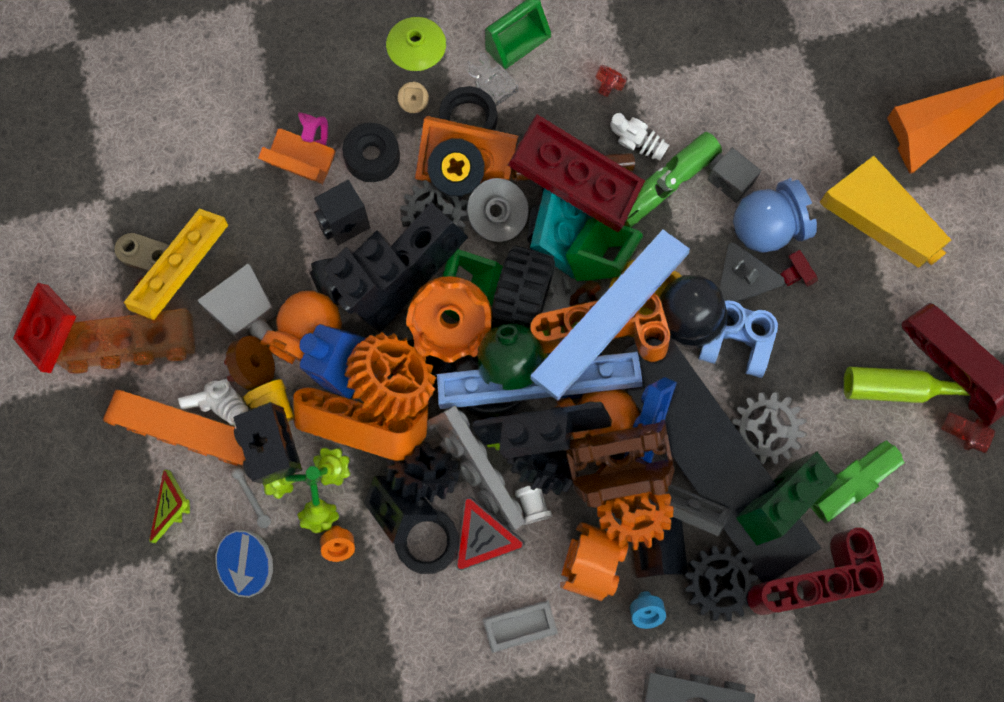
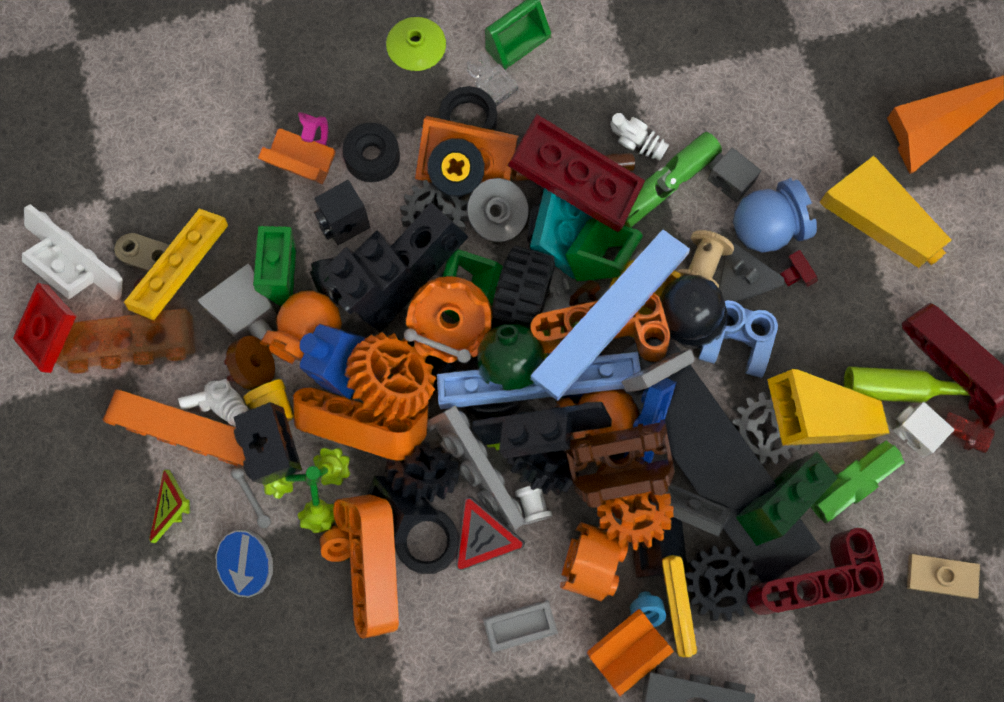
tan tile [398,82,429,113] -> none
clear red tile [595,65,628,97] -> none
none -> white bracket [22,204,123,300]
none -> green tile [253,226,296,306]
none -> orange beam [333,494,399,639]
none -> light grey hinge [404,328,471,363]
none -> orange panel [587,609,674,696]
none -> light grey tile [622,349,695,393]
none -> yellow axle [662,555,697,658]
none -> tan hose [677,230,734,288]
none -> yellow slope [767,369,889,446]
none -> white brick [893,402,955,458]
none -> tan plate [907,554,980,599]

